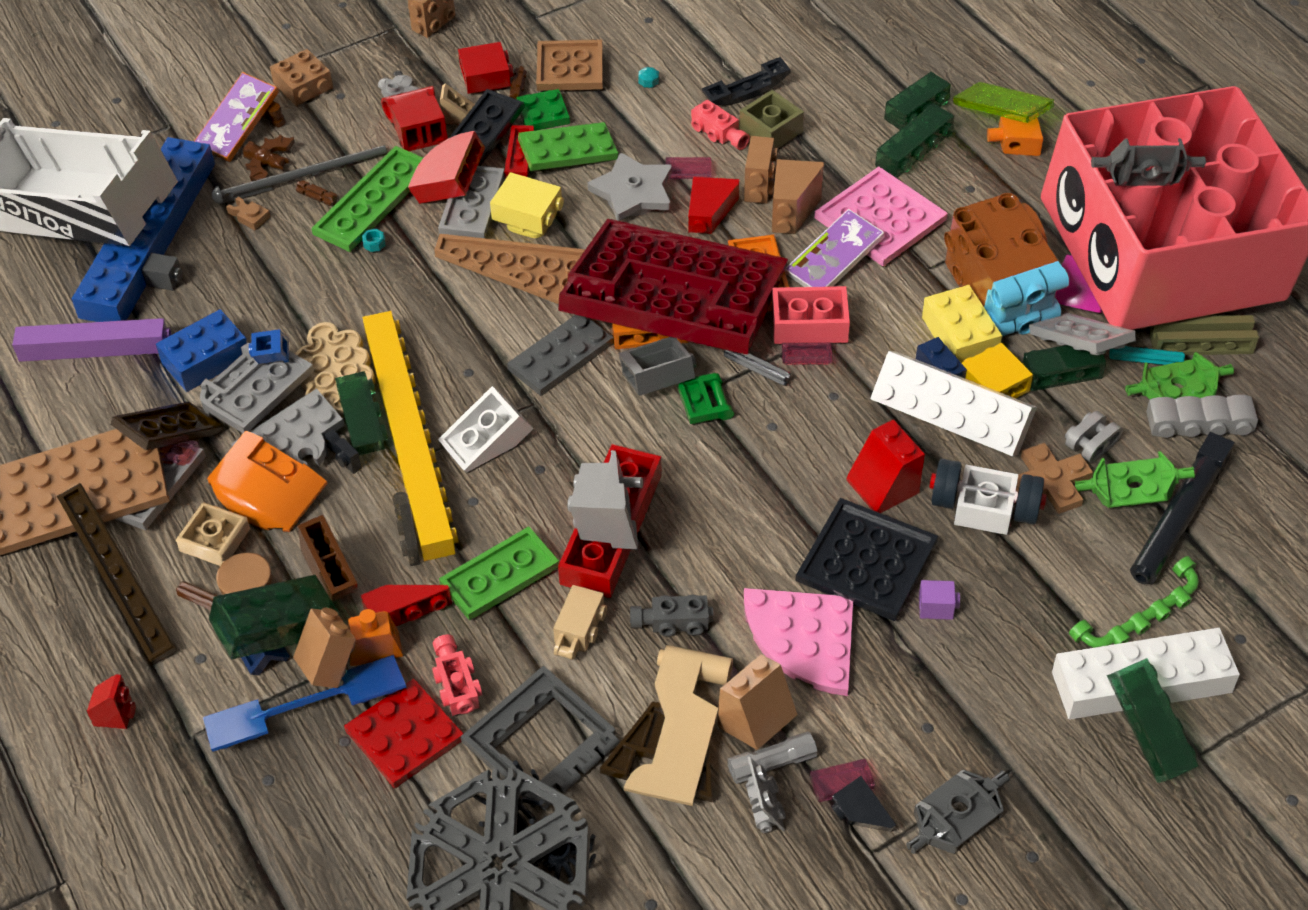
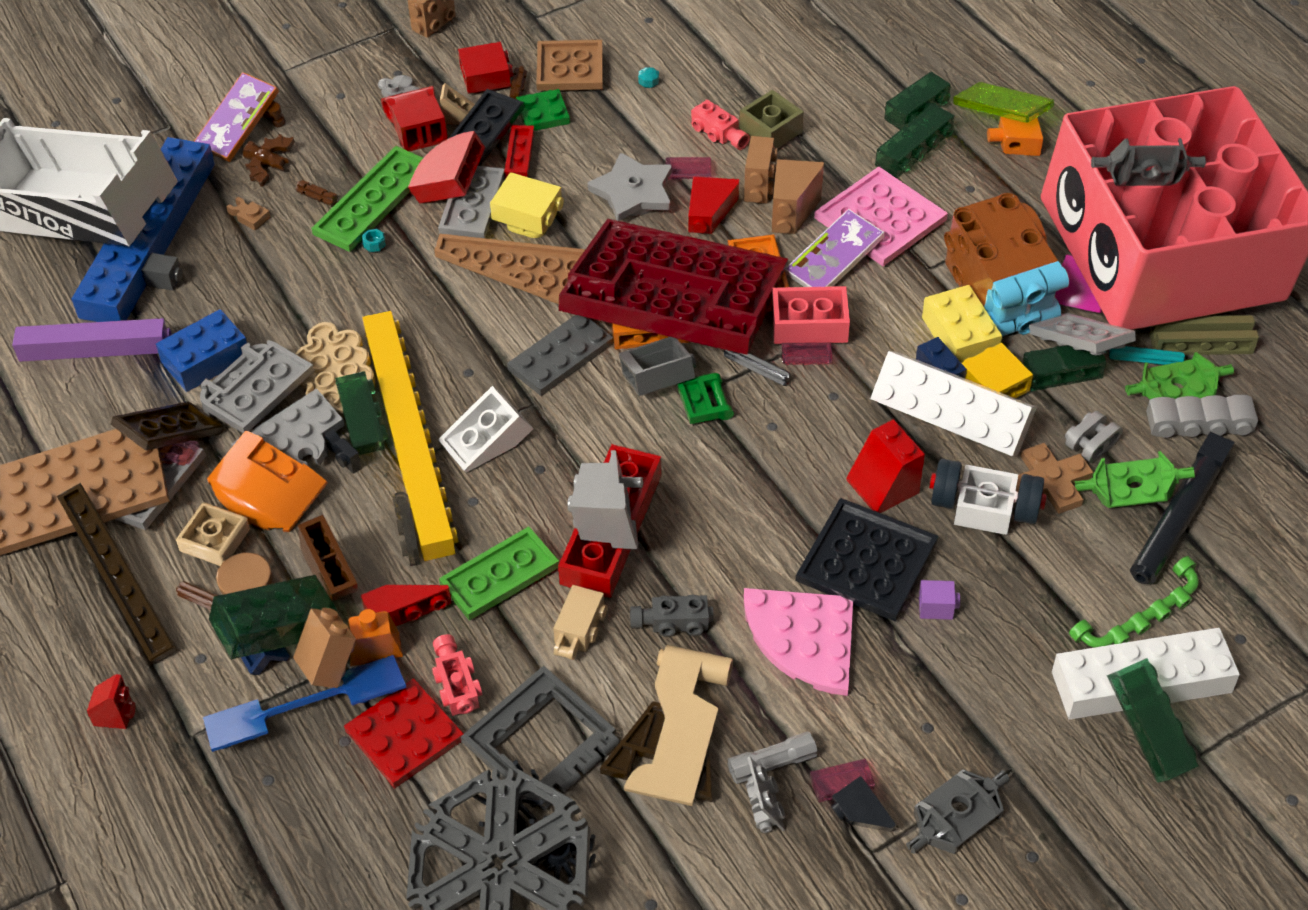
dark grey bar [212,145,387,204] -> none
blue brick [249,329,289,364] -> none
medium nougat brick [270,49,333,106] -> none
bright green plate [518,122,618,171] -> none
black slope [702,57,791,106] -> none
medium nougat slope [718,654,797,750] -> none

